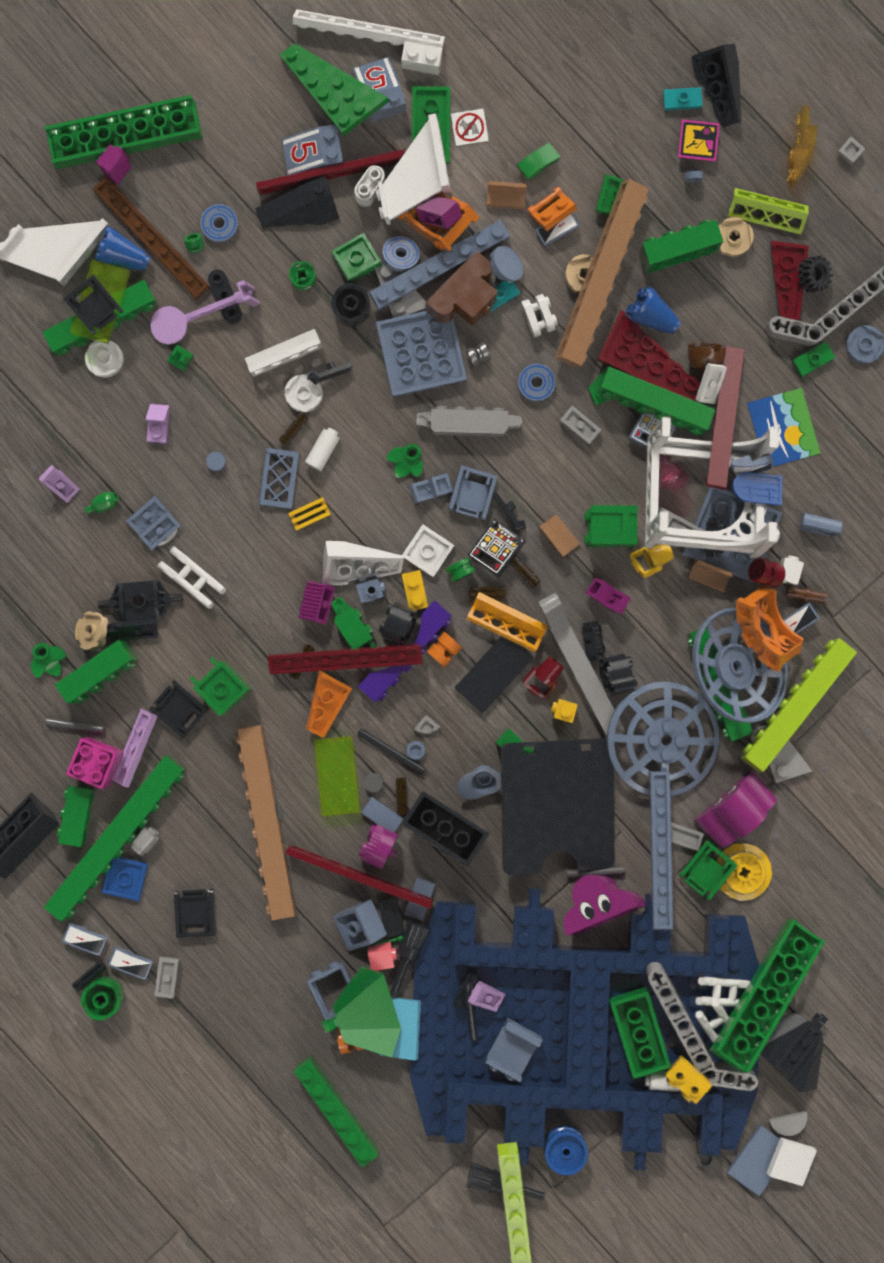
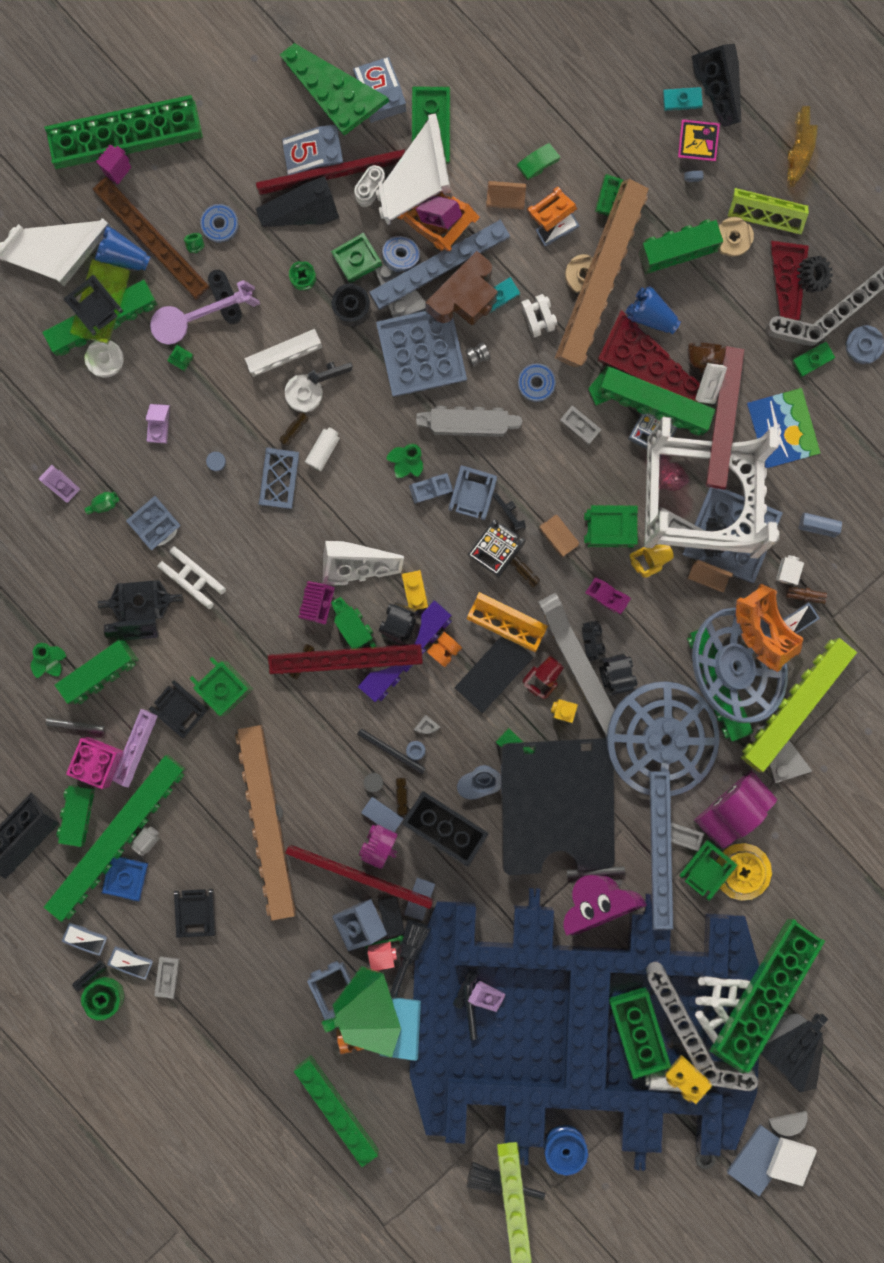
tan plate [75,611,108,650] -> none
yellow tile [288,497,331,531] -> none
white plate [292,10,445,48] -> none
orange wing [306,670,352,738] -> none
clear neon green plate [314,736,360,817] -> none
sand blue brick [356,579,386,604] -> none
white brick [401,41,442,75] -> none
white tile [402,524,454,577] -> none
green wheel [445,557,475,583] -> none
white sticker [451,109,488,146] -> none
dark brown axle [469,587,506,597] -> none
sand blue panel [485,1018,543,1082] -> none
sand blue tile [490,246,523,283] -> none
sand blue slope [730,455,773,473] -> none
blue window [732,472,782,506] -> none
dark red wheel [748,557,786,588] -> none
light grey plate [837,137,865,165] -> none

